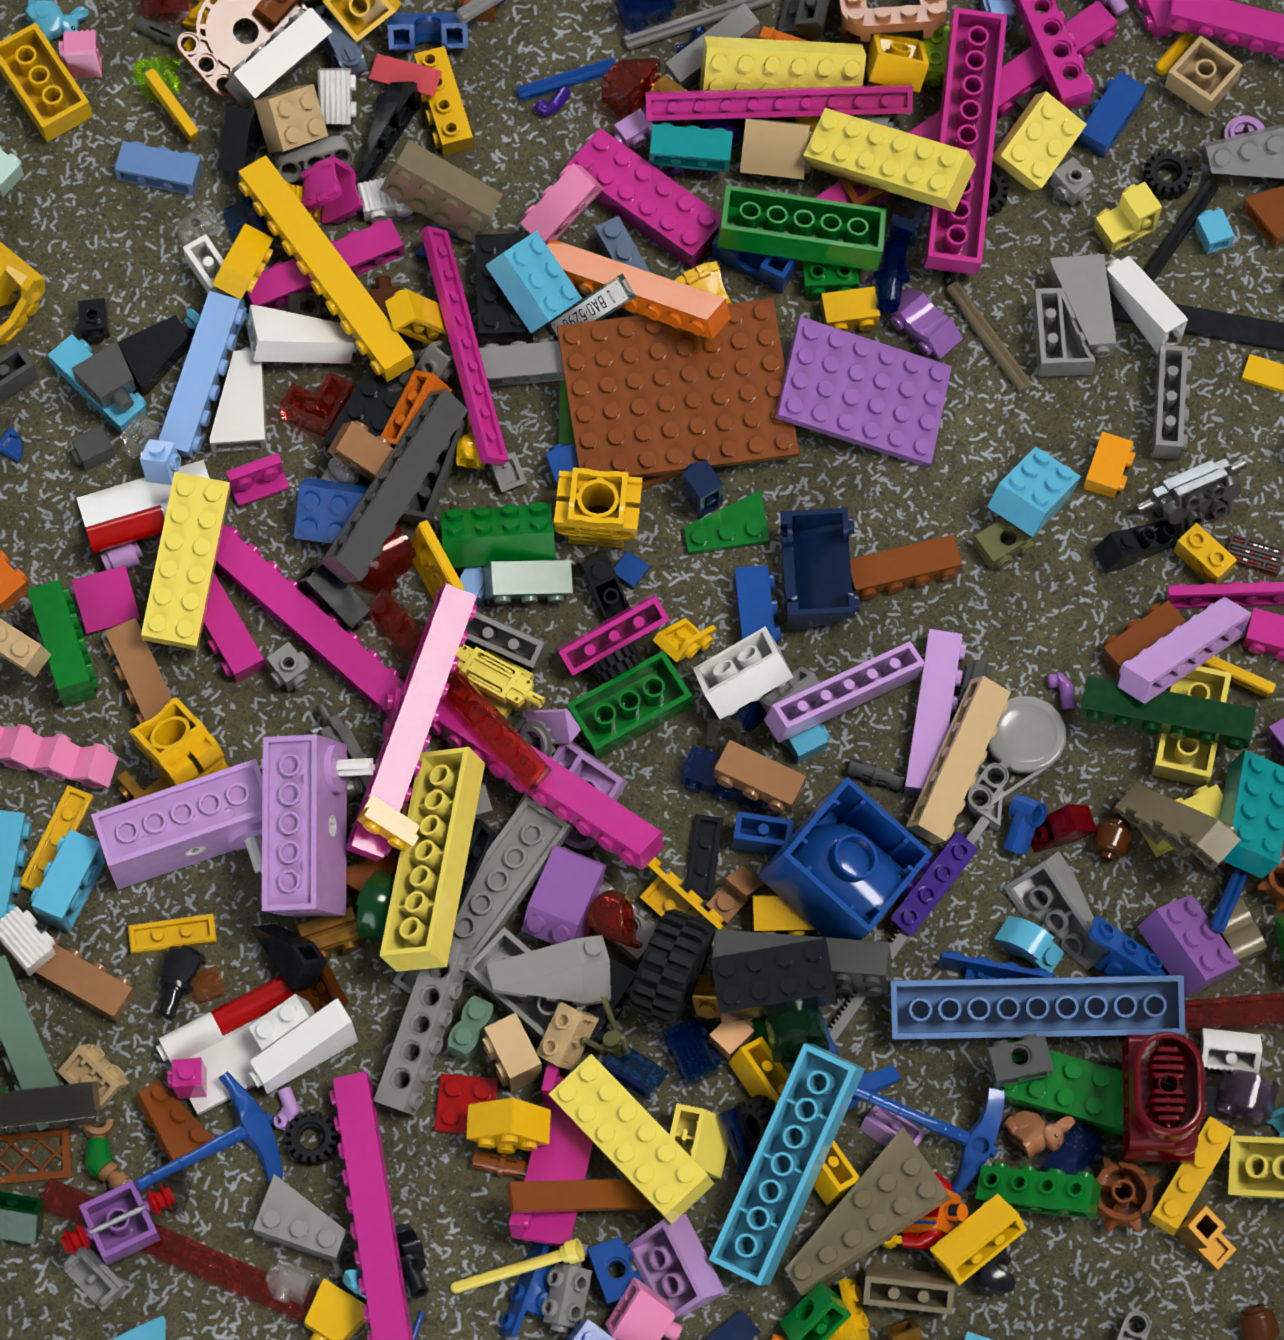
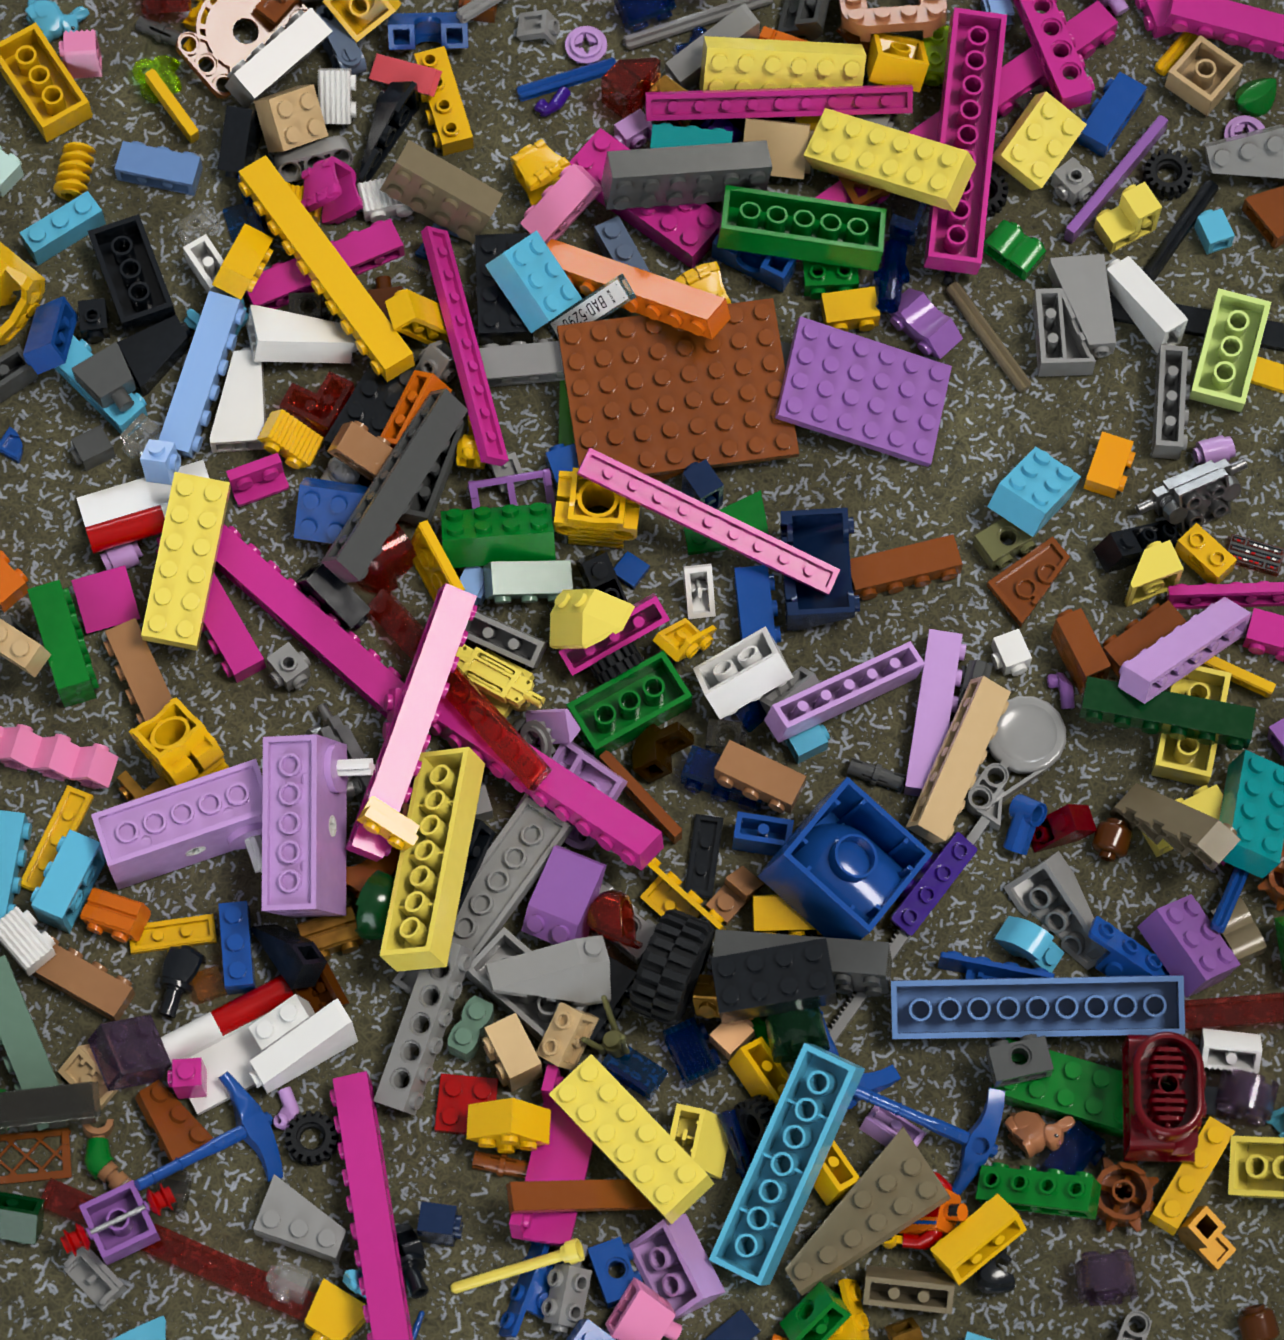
none -> medium azure brick [20,191,106,265]
none -> blue brick [23,296,78,375]
none -> yellow piece [53,142,96,202]
none -> orange brick [80,887,151,943]
none -> clear purple brick [87,1014,172,1091]
none -> black brick [88,214,176,337]
none -> blue arch [218,901,256,995]
none -> yellow brick [257,409,324,469]
none -> dark blue brick [417,1201,463,1247]
none -> medium lavender window [467,468,556,518]
none -> yellow piece [510,139,571,206]
none -> light grey bracket [516,9,560,45]
none -> light yellow wedge [550,589,635,649]
none -> lavender gear [565,26,607,65]
none -> plate [577,448,840,596]
none -> dark orange tile [599,750,682,845]
none -> dark grey brick [601,140,773,210]
none -> dark brown brick [632,721,694,783]
none -> white slope [683,564,716,619]
none -> green brick [983,219,1046,281]
none -> dark orange wing [987,536,1070,627]
none -> white brick [991,629,1032,676]
none -> dark orange brick [1051,608,1111,695]
none -> medium lavender tile [1064,115,1168,244]
none -> clear purple brick [1075,1249,1138,1306]
none -> light yellow slope [1124,540,1184,607]
none -> yellowish green brick [1189,288,1271,412]
none -> lavender brick [1193,435,1236,464]
none -> green piece [1234,78,1277,117]

